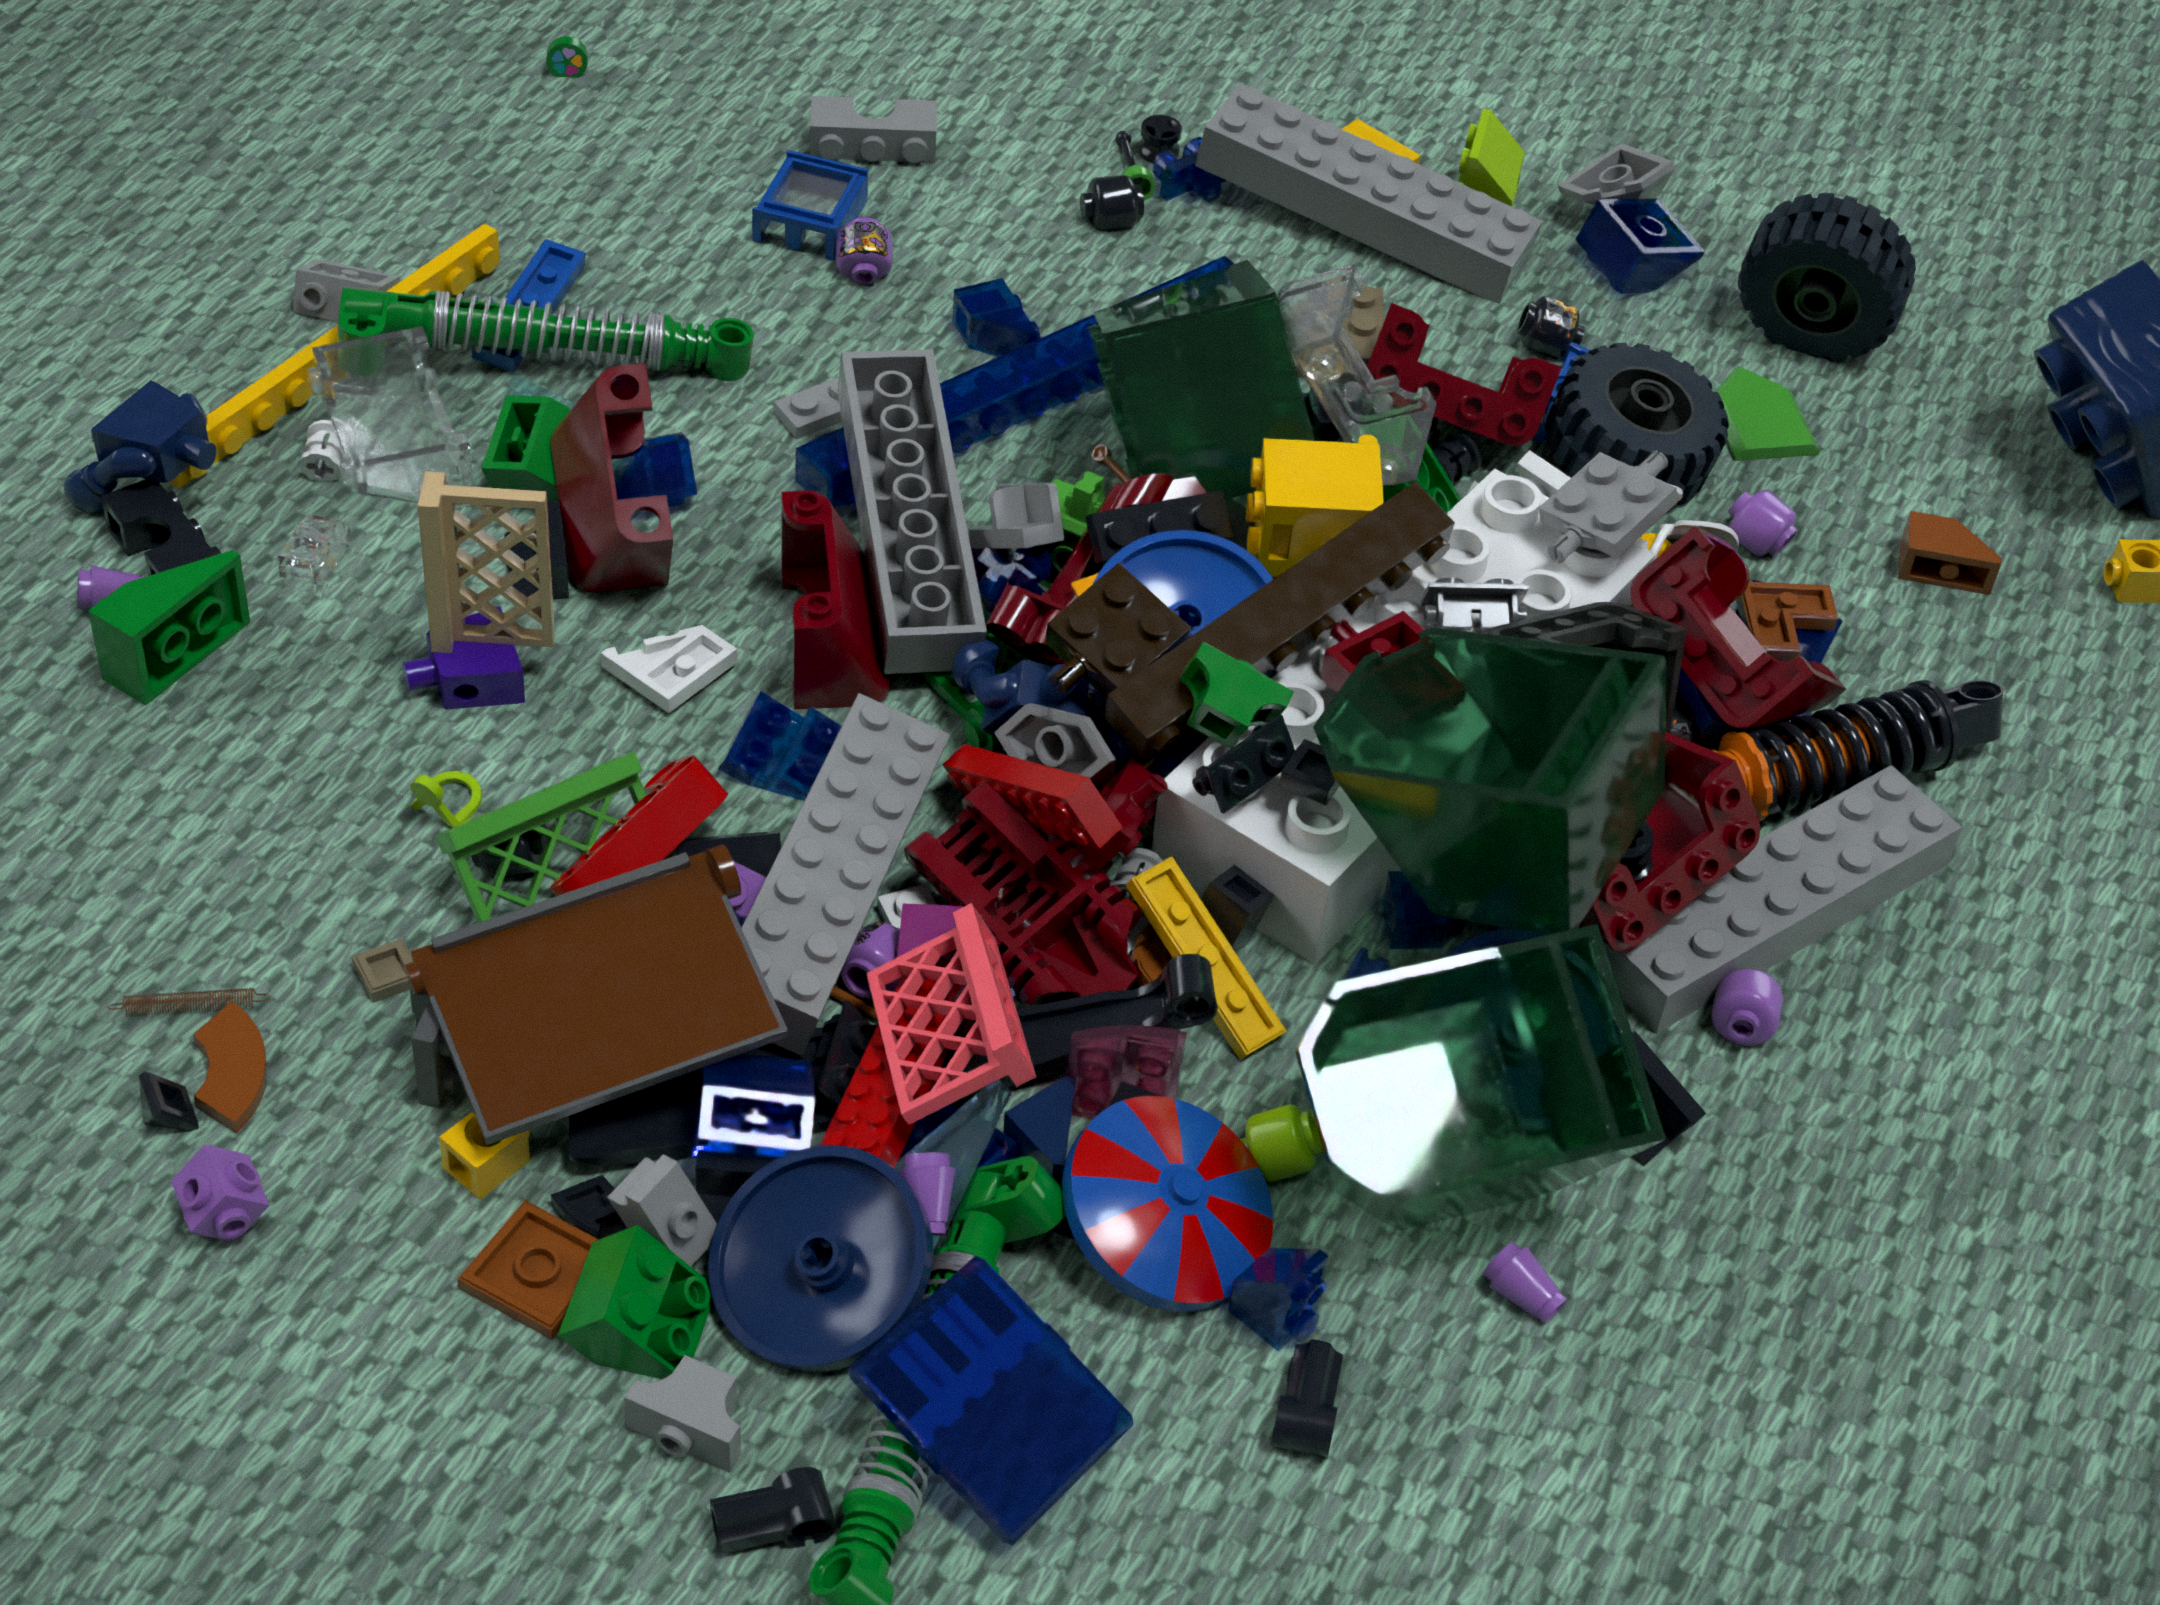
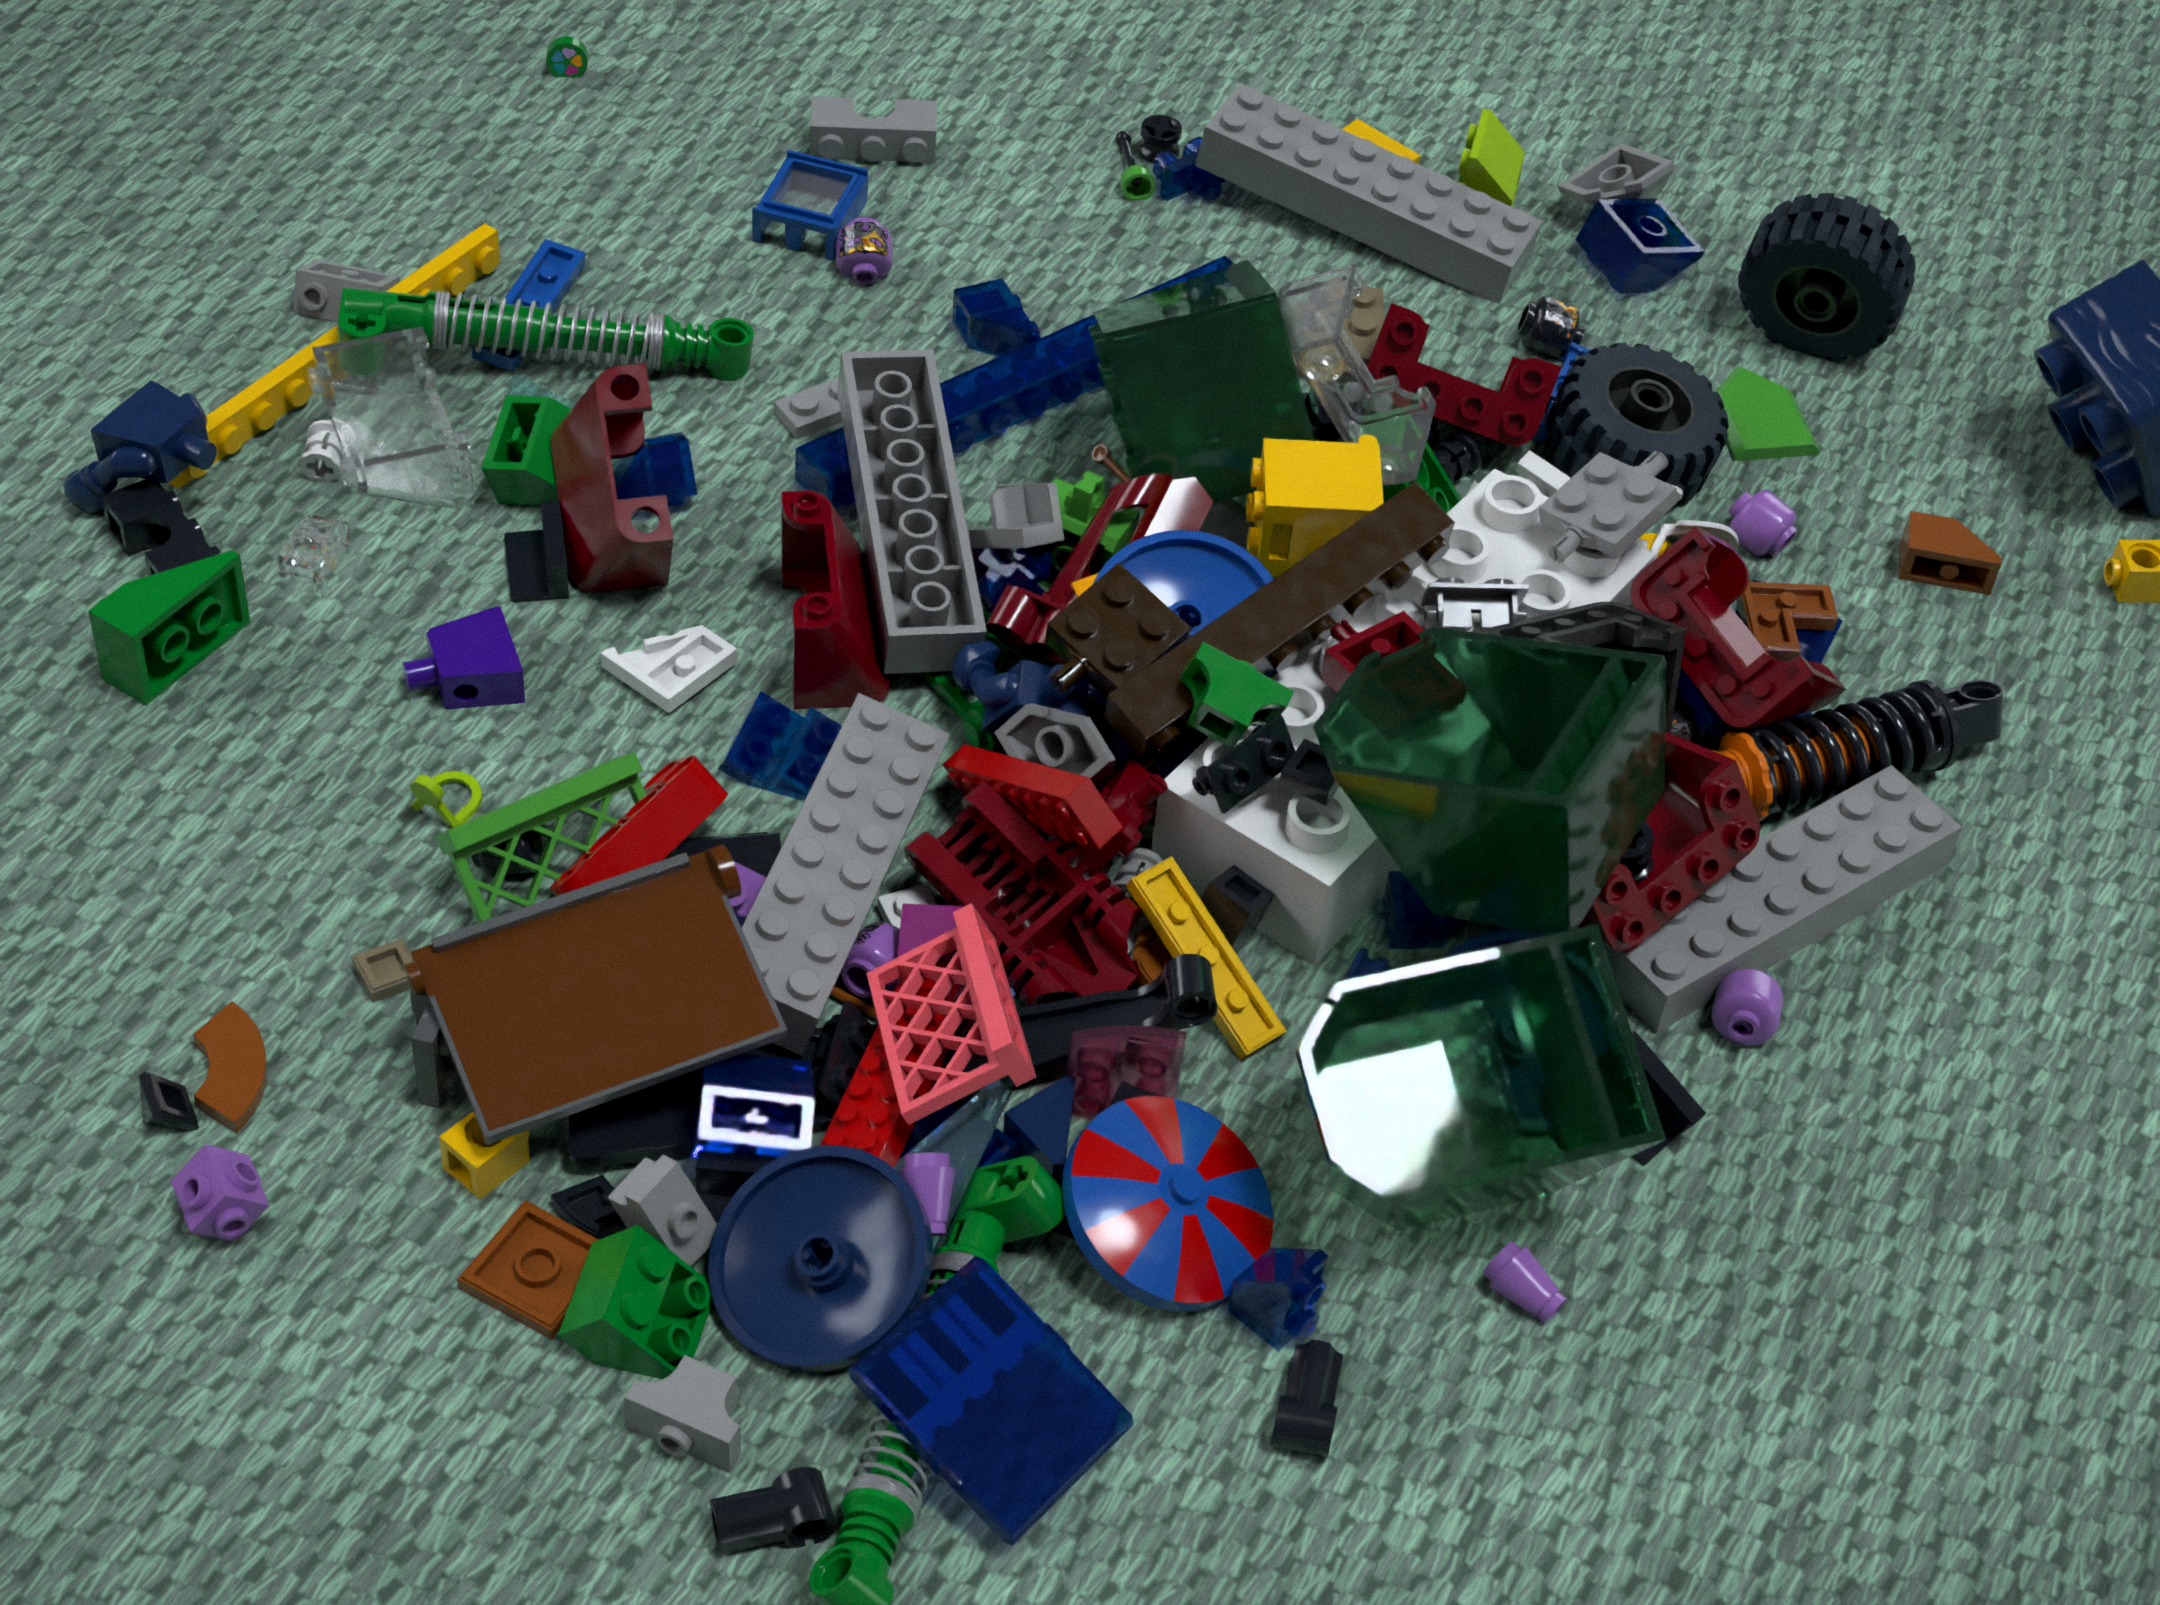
medium lavender cone [77,565,146,609] -> none
dark orange piece [107,988,271,1016] -> none
tan fence [417,471,555,653] -> none
black head [1080,175,1144,231] -> none
black plate [1085,490,1233,564] -> none
lime head [1240,1104,1323,1182] -> none

